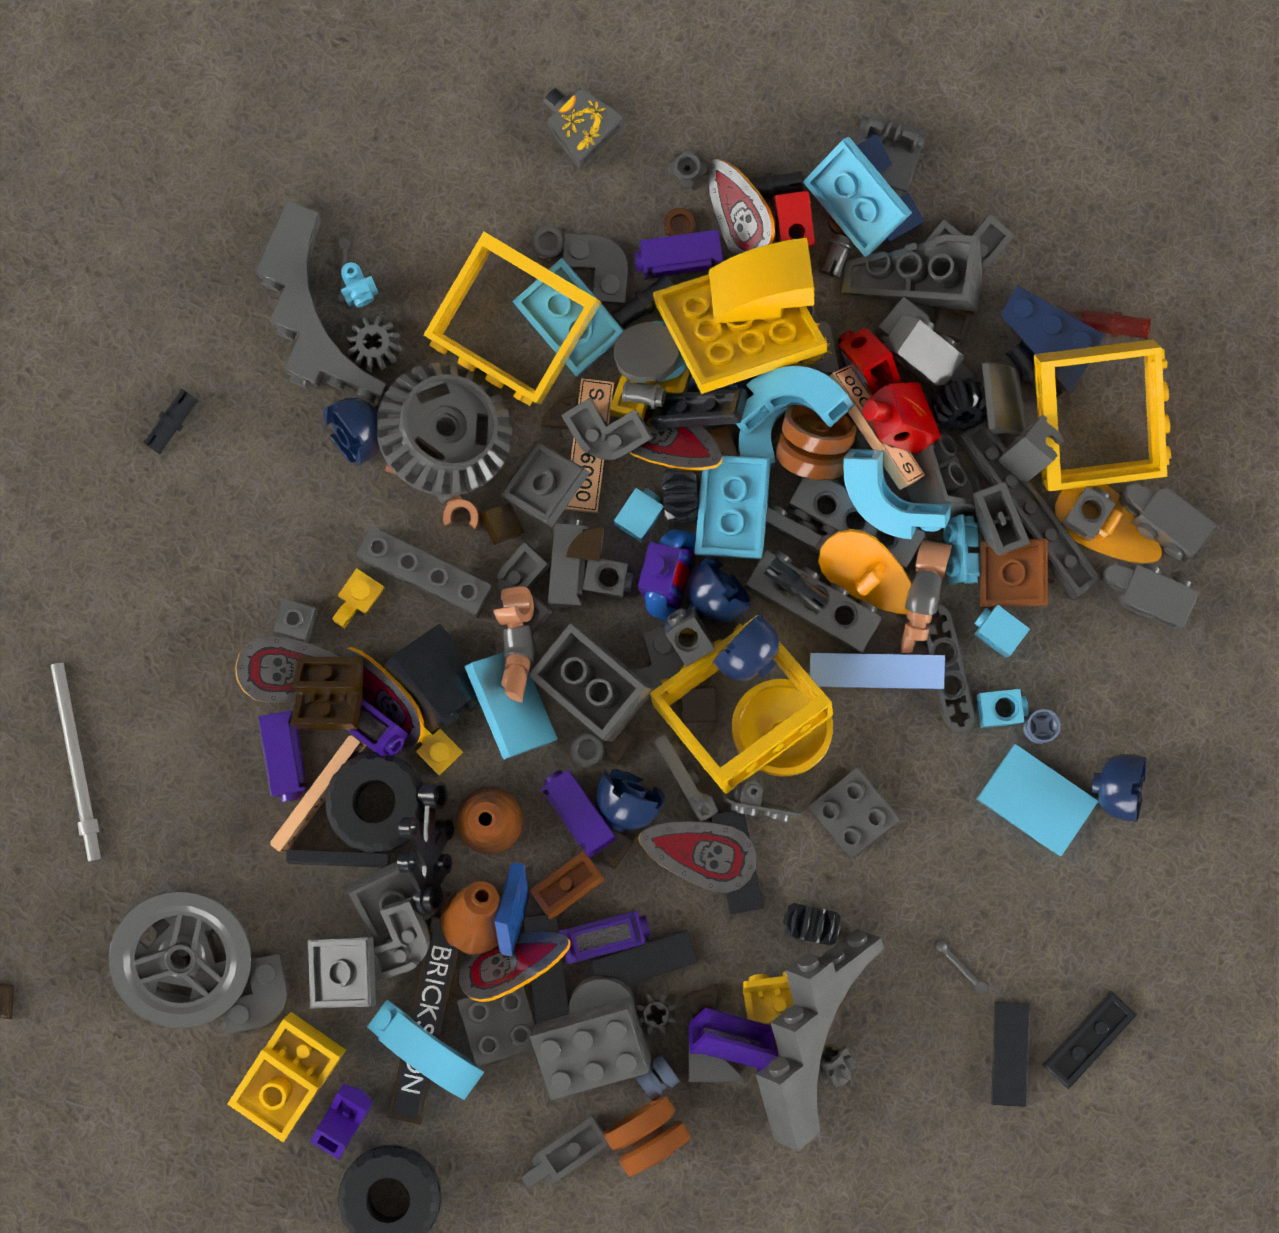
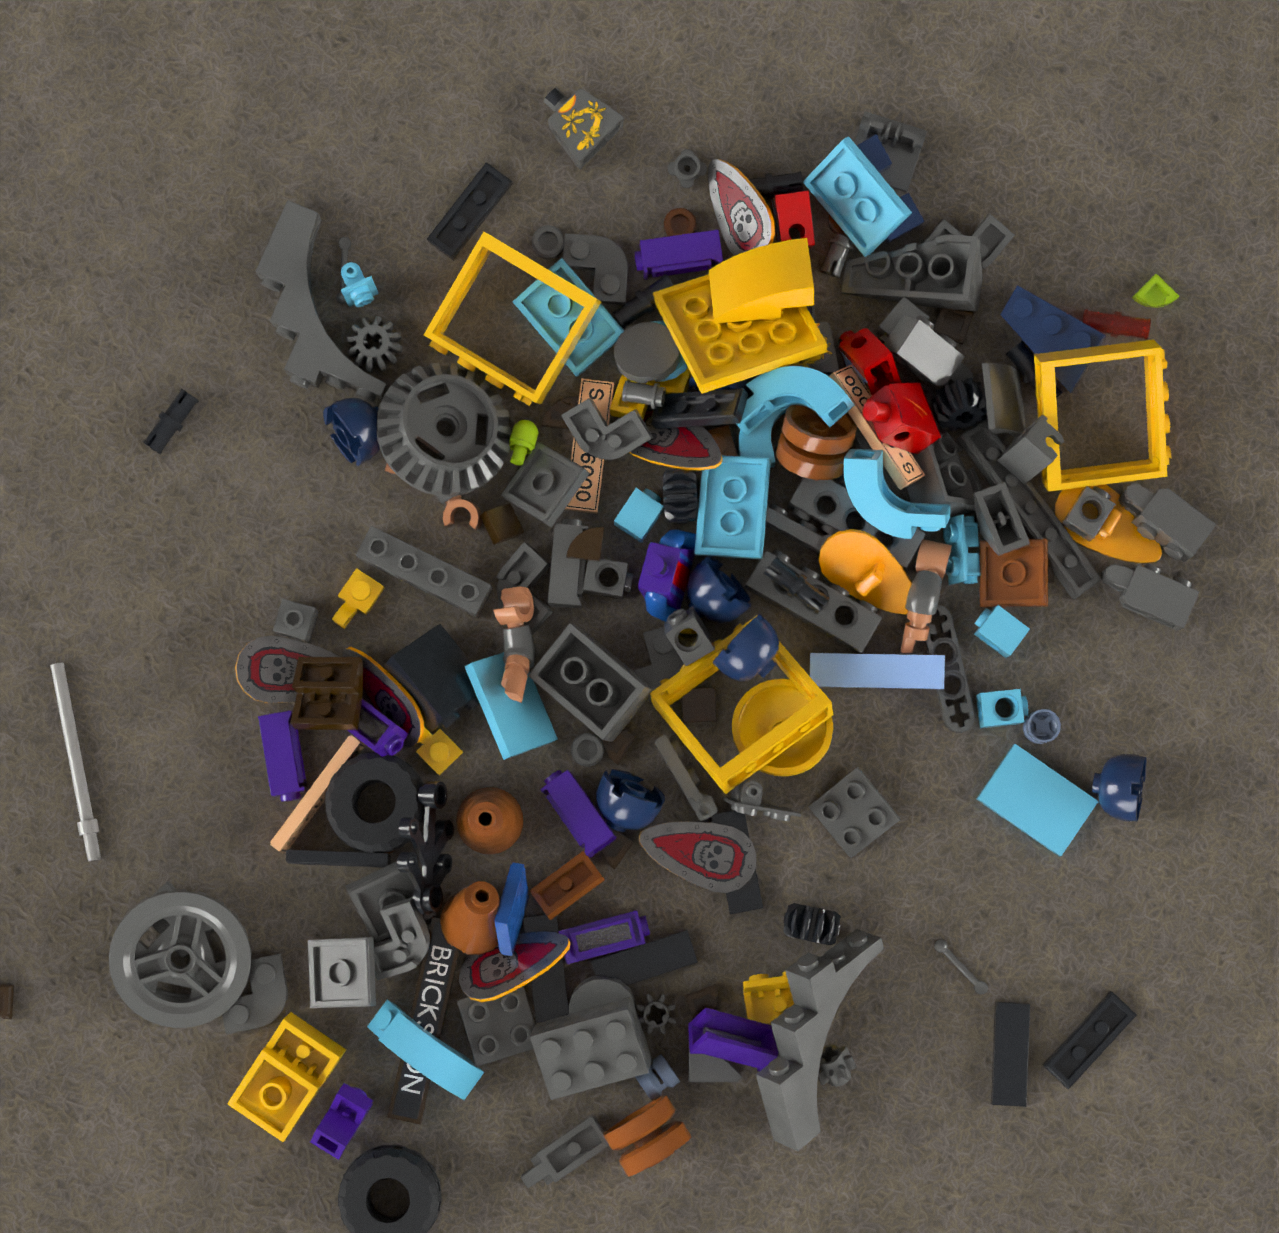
none -> black tile [427,162,513,261]
none -> lime cylinder [509,420,538,466]
none -> lime tile [1132,274,1179,308]

